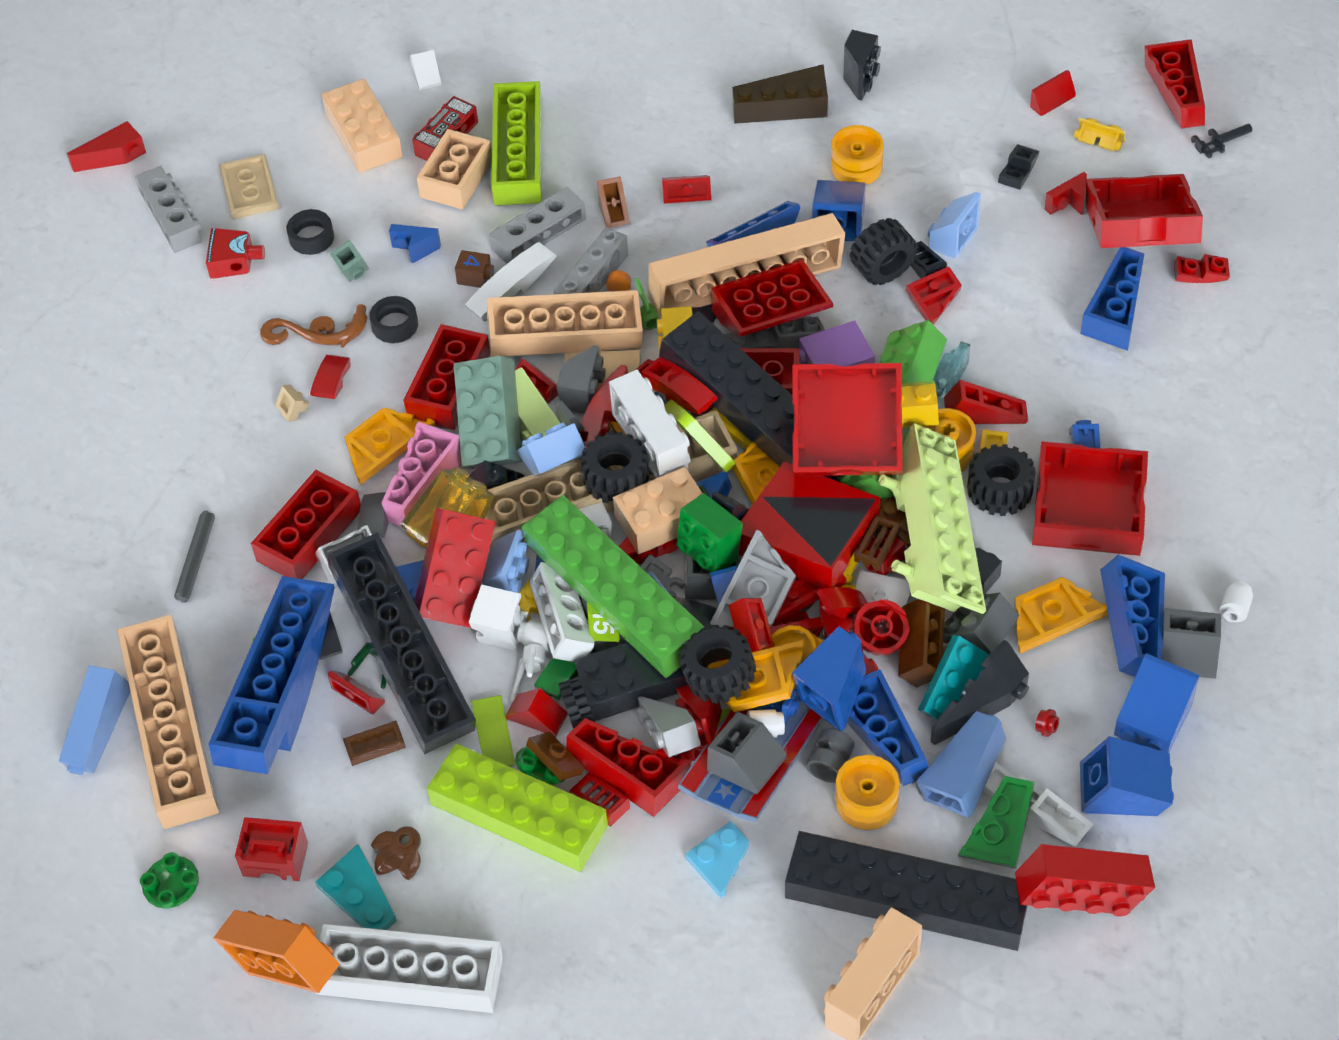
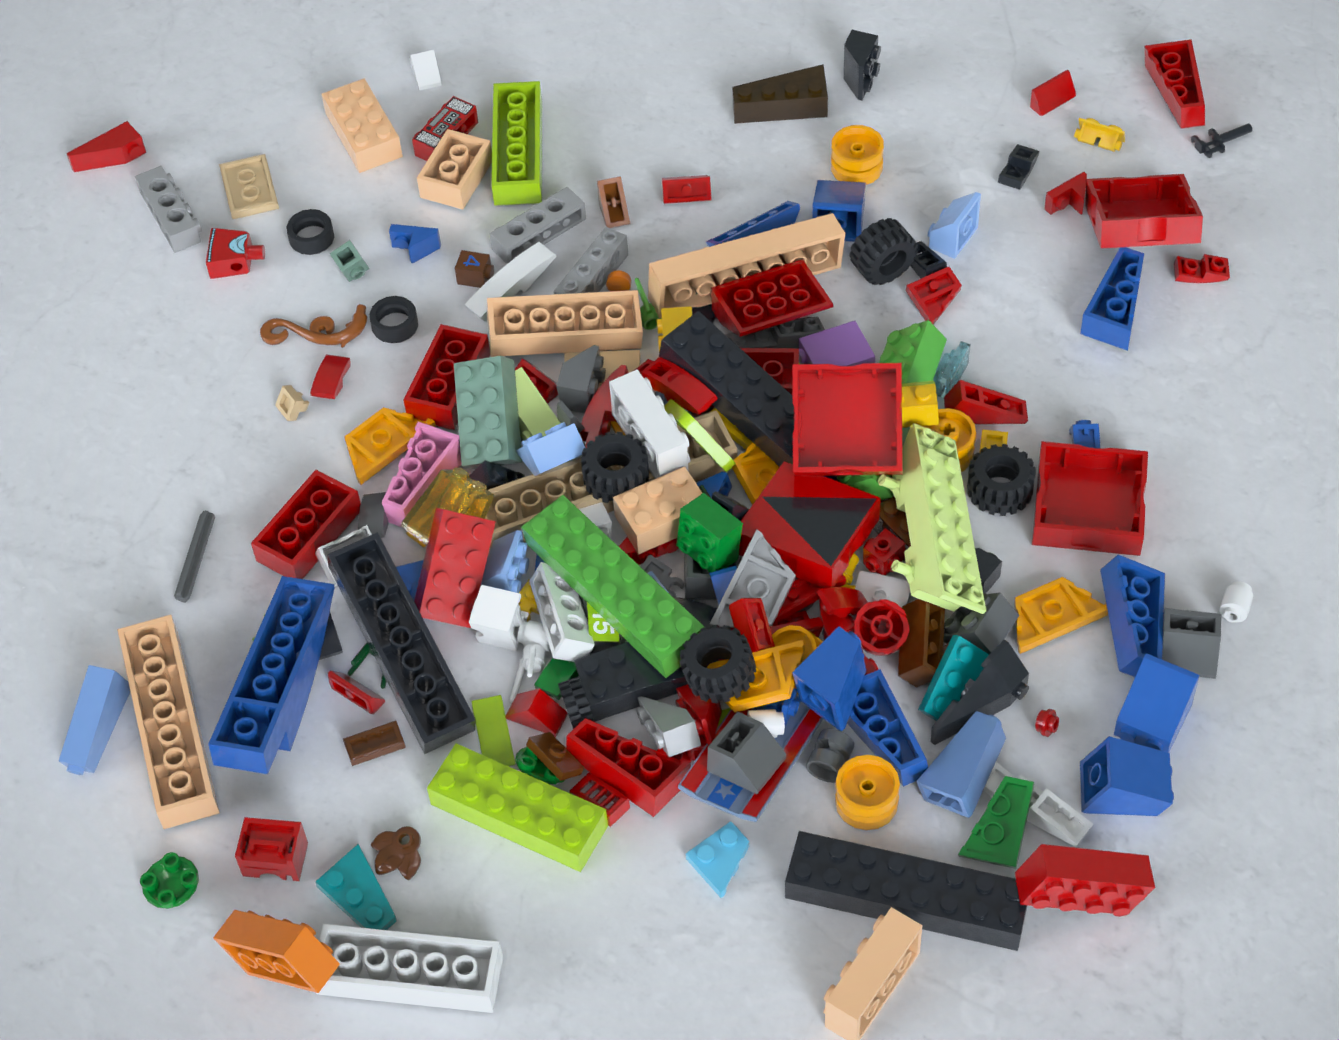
reddish brown tile [854,516,901,570] -> none

